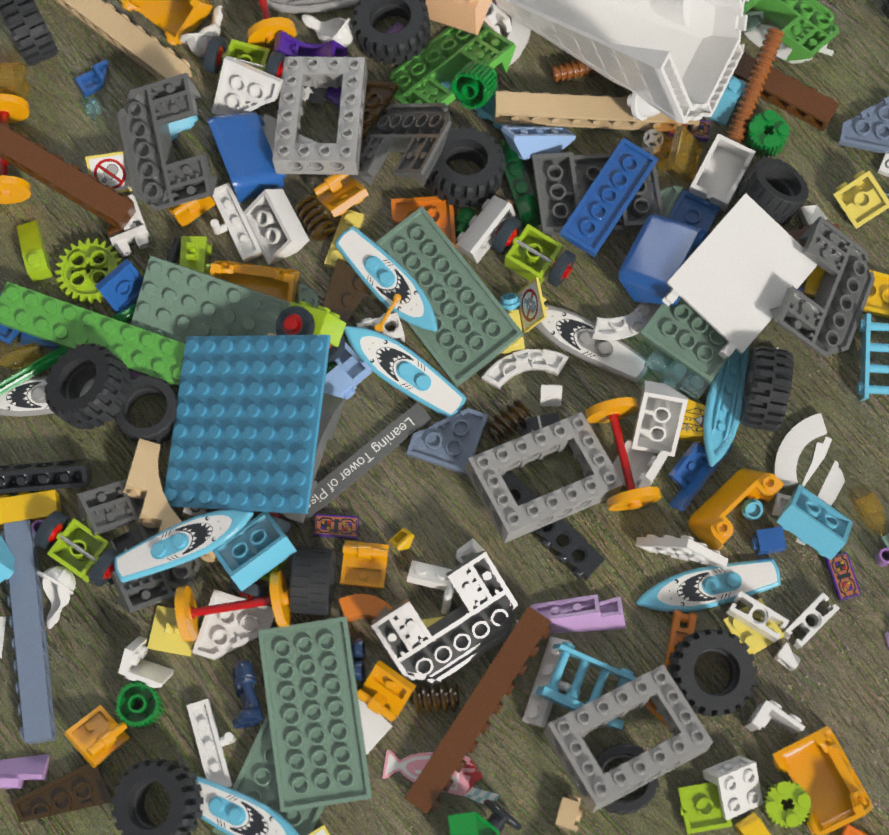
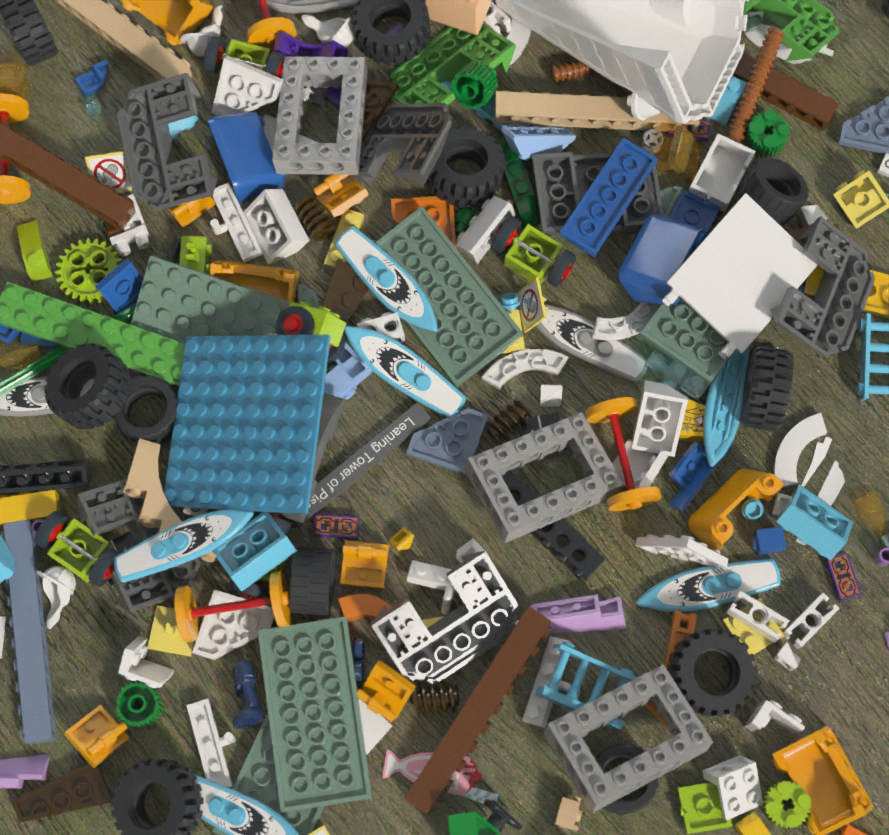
light orange hinge [375,294,401,333] -> none

